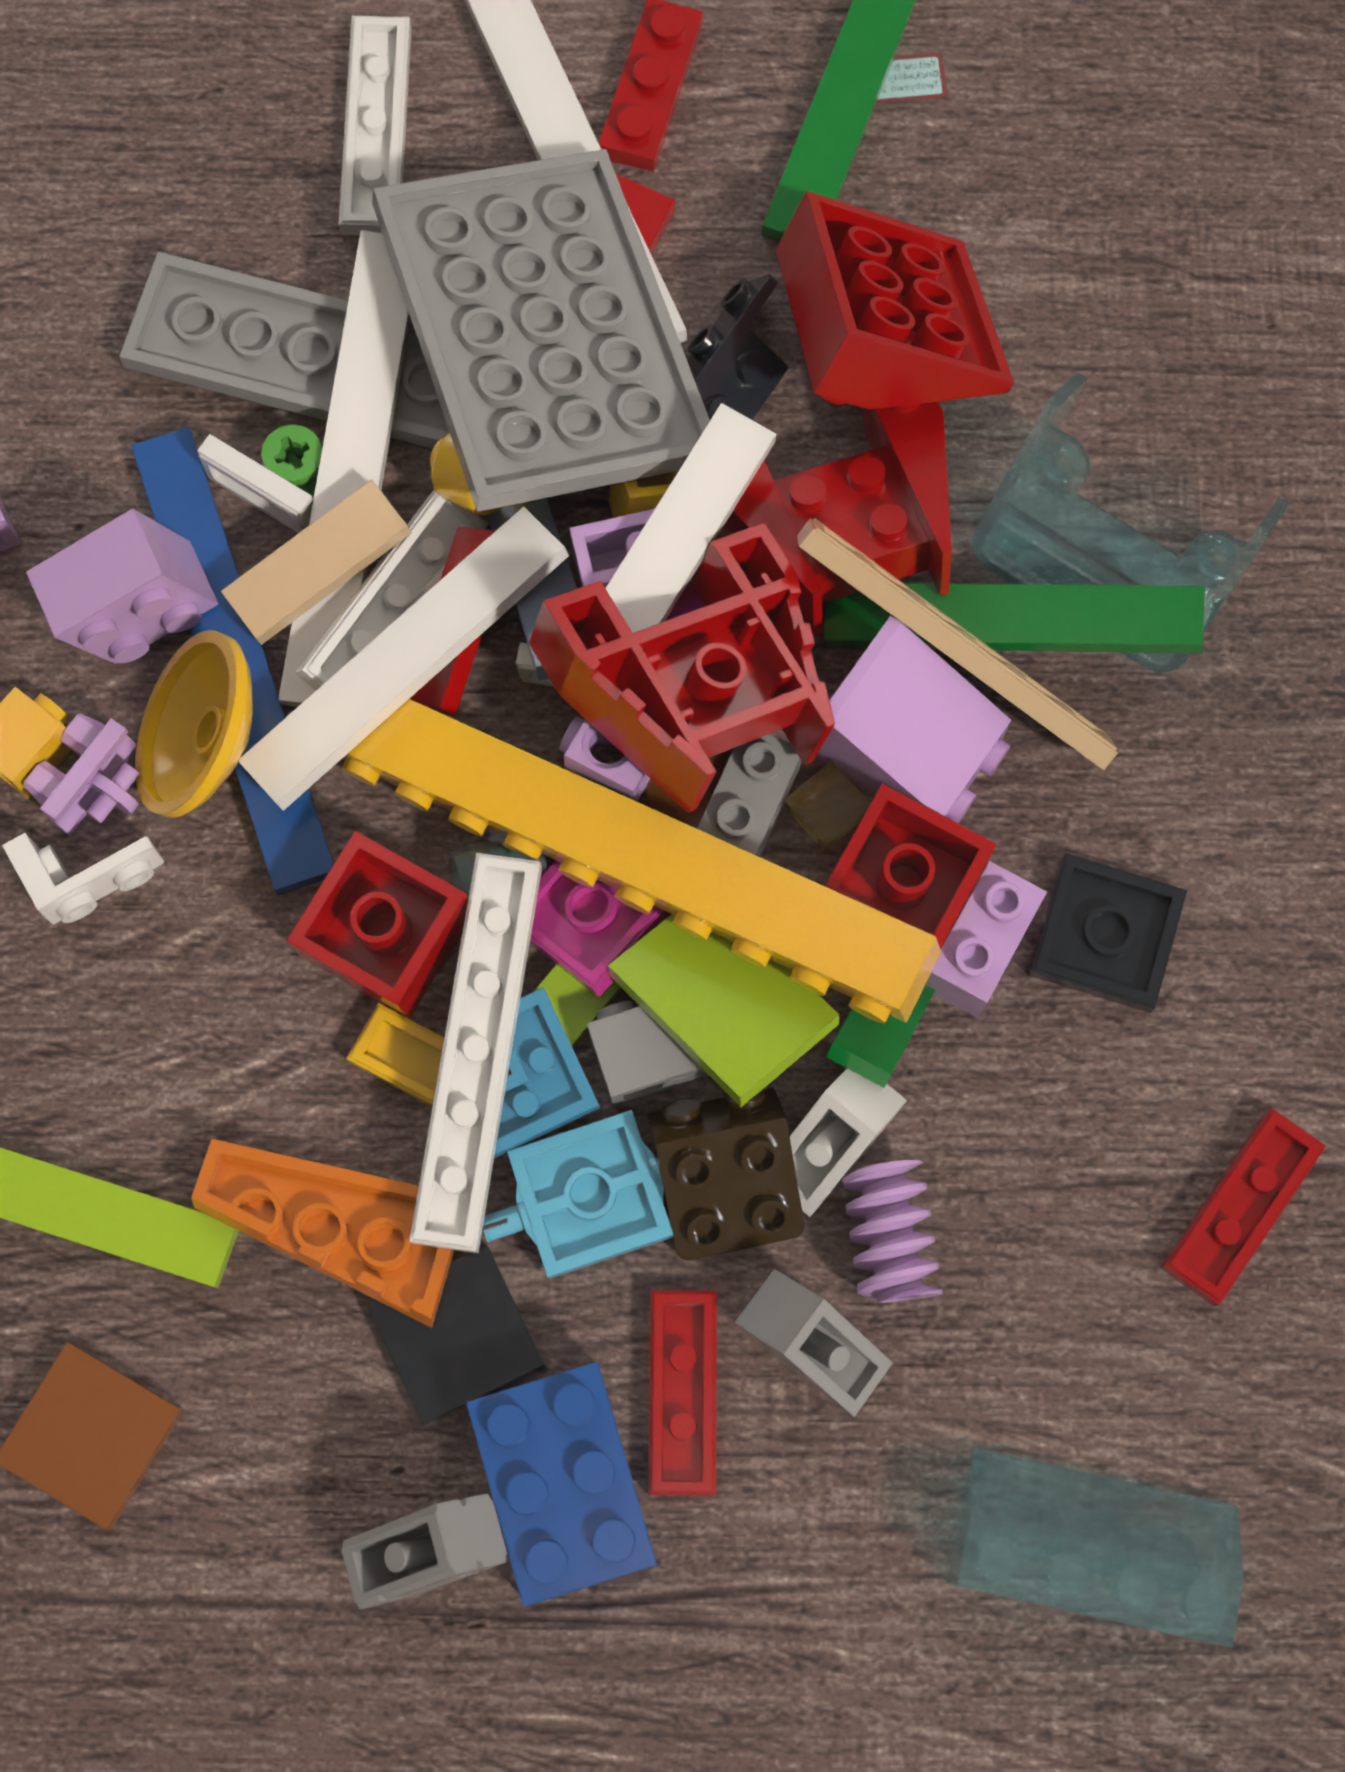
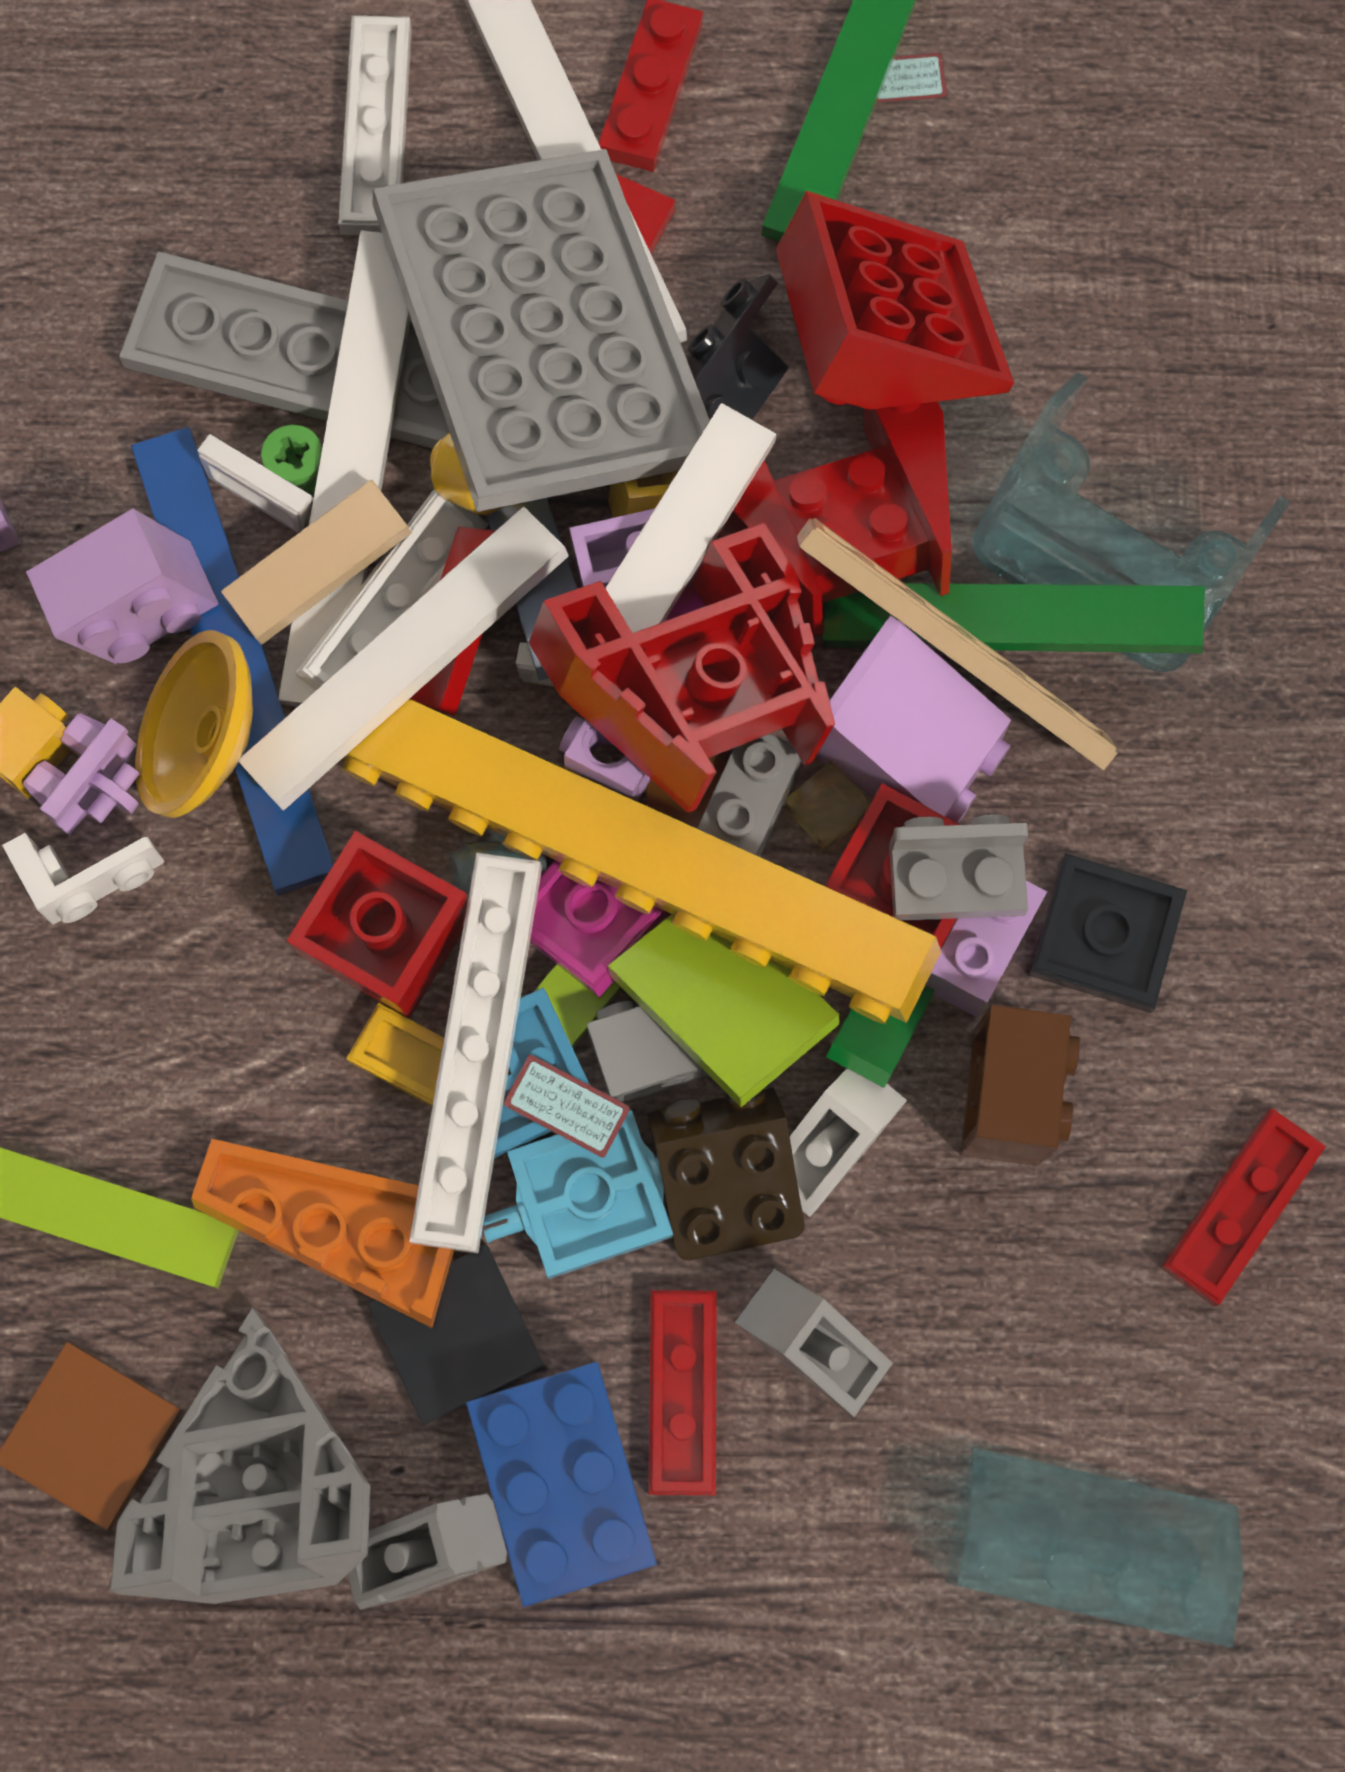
lavender piece [842,1160,943,1303] -> none
none -> light grey wedge [111,1308,370,1604]
none -> clear light blue sticker [504,1055,630,1158]
none -> light grey bracket [889,815,1028,920]
none -> reddish brown brick [960,1004,1080,1166]

